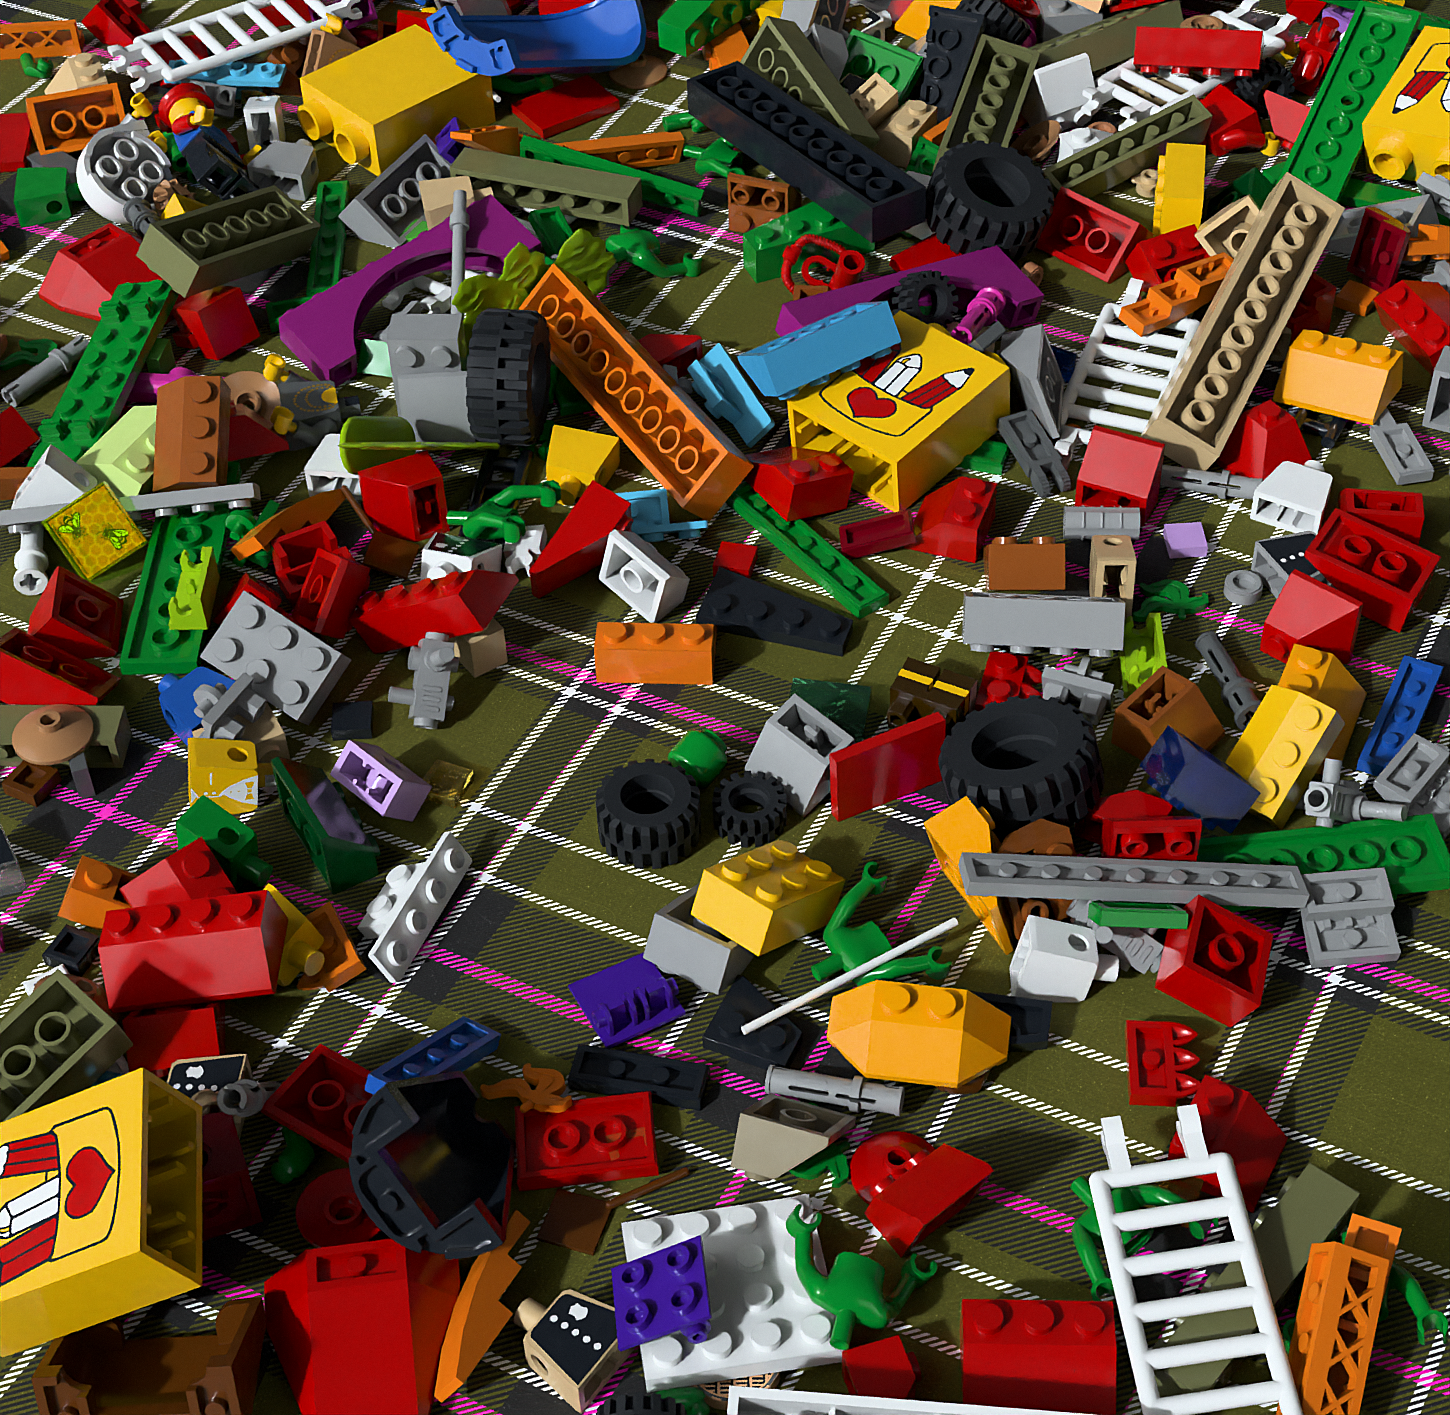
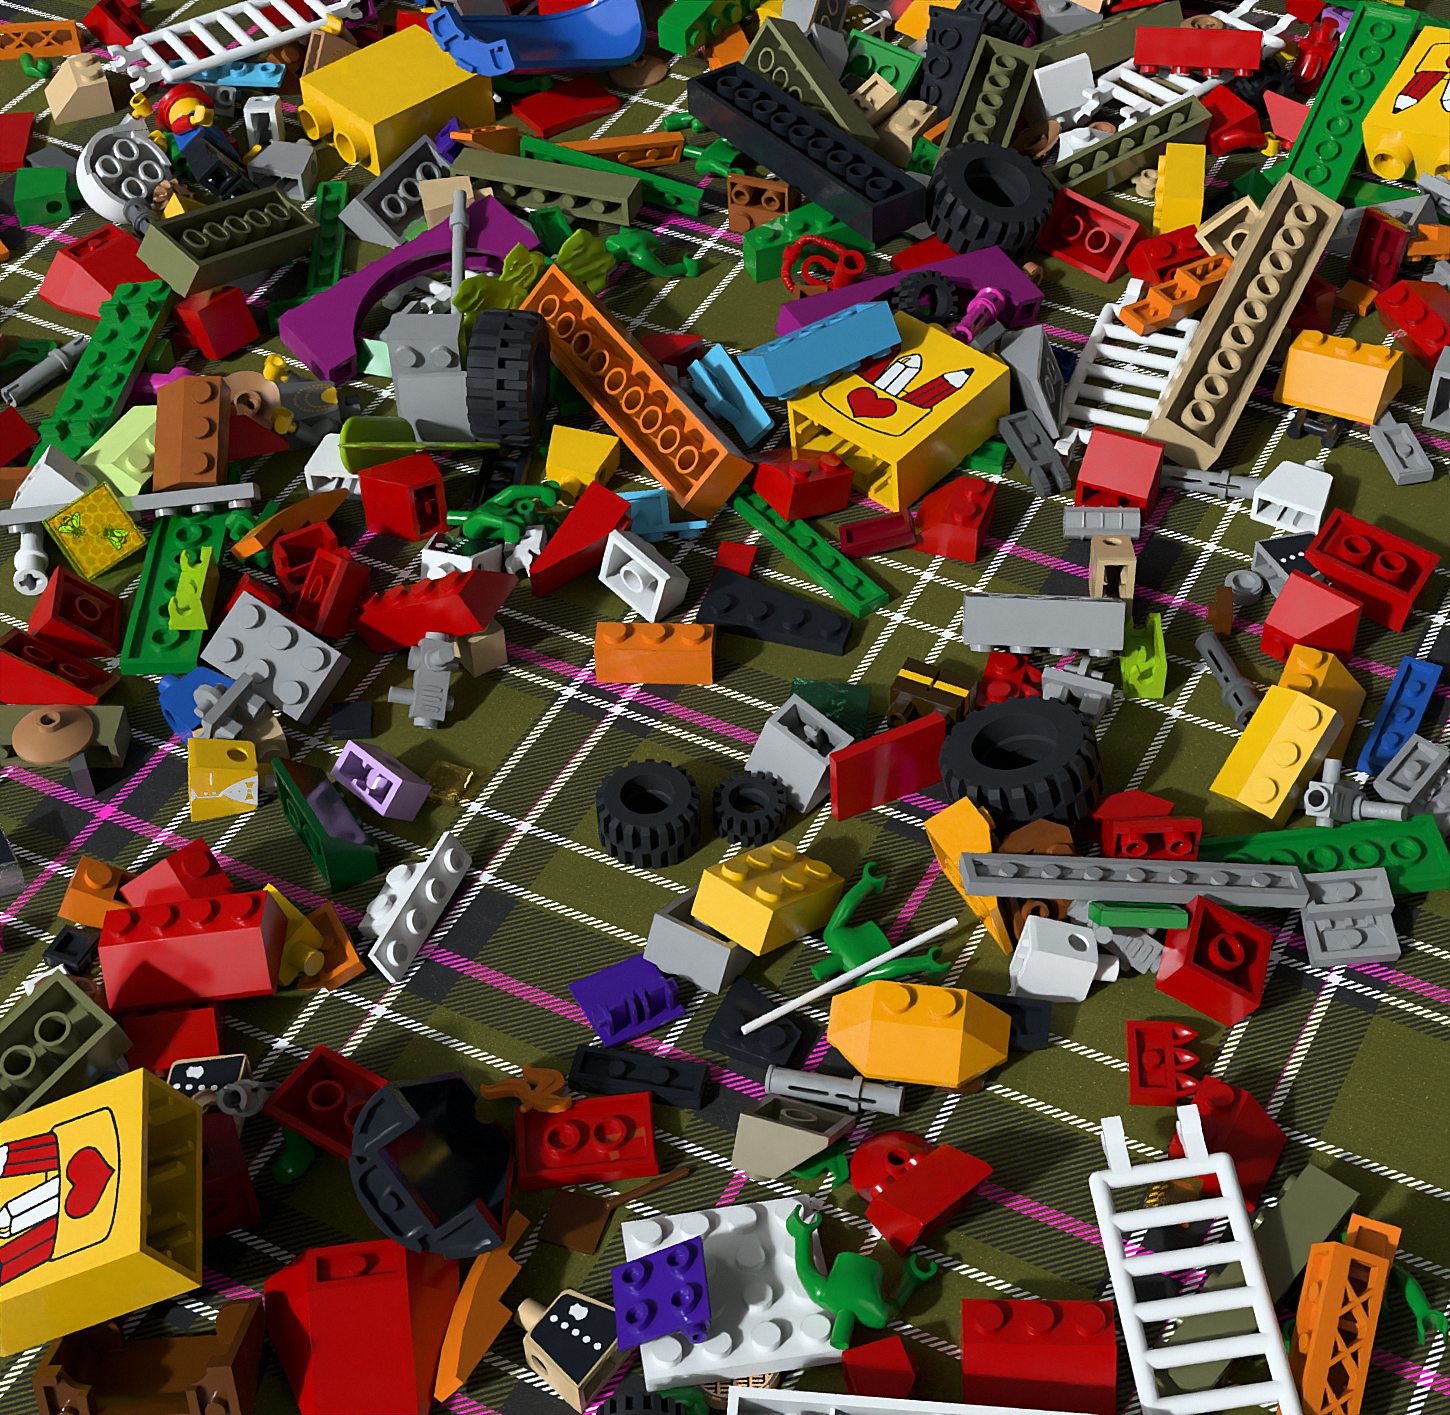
reddish brown tile [1,760,62,807] -> none
orange slope [26,82,125,155] -> none
green torso [176,795,273,891] -> none
red dish [295,1168,382,1248] -> none
reddish brown piece [341,485,420,580] -> none
blue plate [364,1016,501,1095] -> none
green head [668,728,728,789] -> none
dark orange slope [983,537,1065,592] -> none
green piece [1070,1176,1219,1301] -> none
dark orange slope [1111,665,1225,781] -> none
green piece [1132,579,1209,622] -> none
clear blue brick [1139,725,1261,834] -> none
lavender tile [1163,522,1208,559] -> none
red slope [1215,400,1312,481] -> none
red slope [1338,488,1425,546] -> none
none -> green arm [516,499,561,537]
none -> reddish brown plate [1206,586,1234,641]

